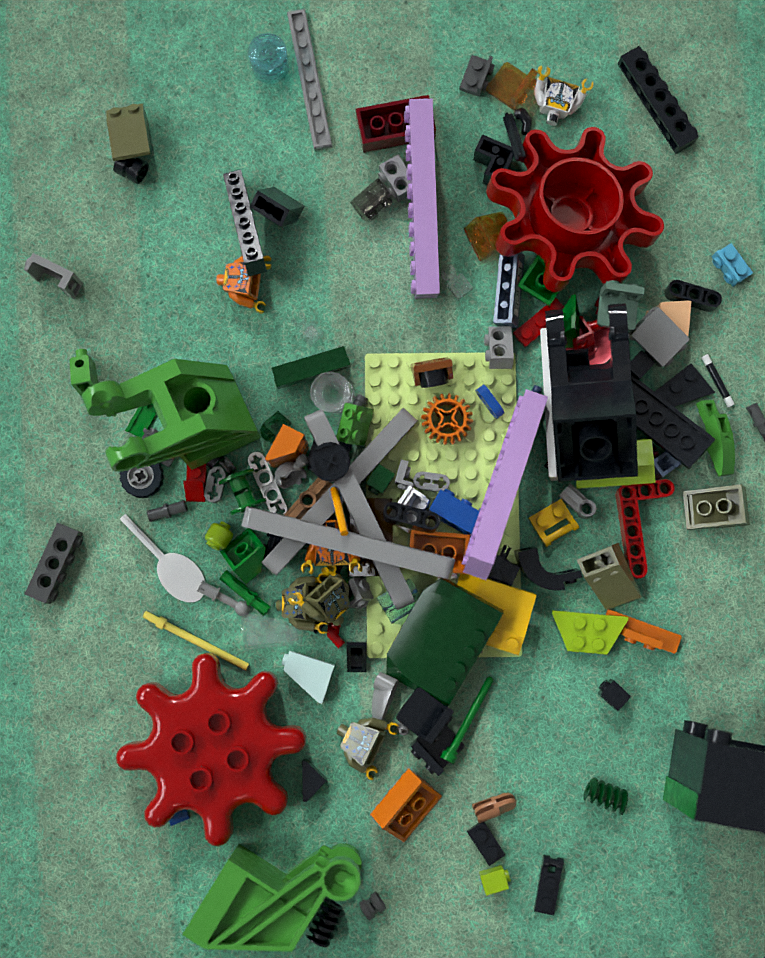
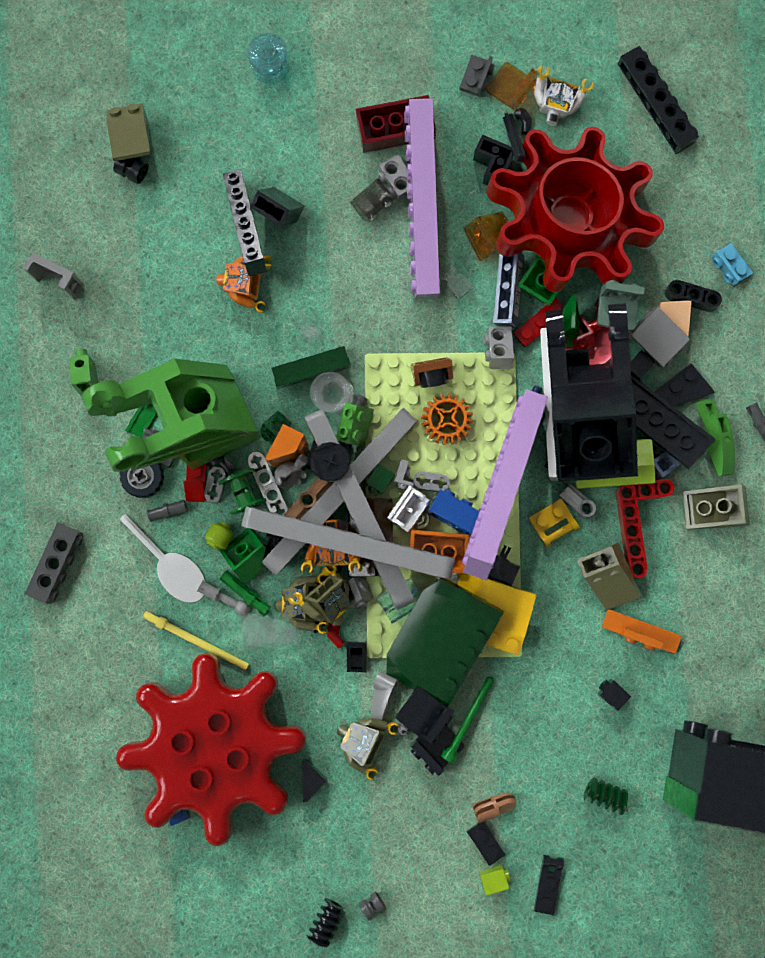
bright green piece [182,843,362,952] -> none
light aqua slope [282,651,335,704] -> none
light grey tile [287,9,332,151] -> none
light orange bar [330,487,348,536] -> none
orange slope [370,768,442,842] -> none
black beam [383,502,440,533] -> none
blue beam [475,384,505,419] -> none
black arch [514,546,582,590] -> none
lime wing [552,610,628,655] -> none
black bar [701,354,735,407] -> none

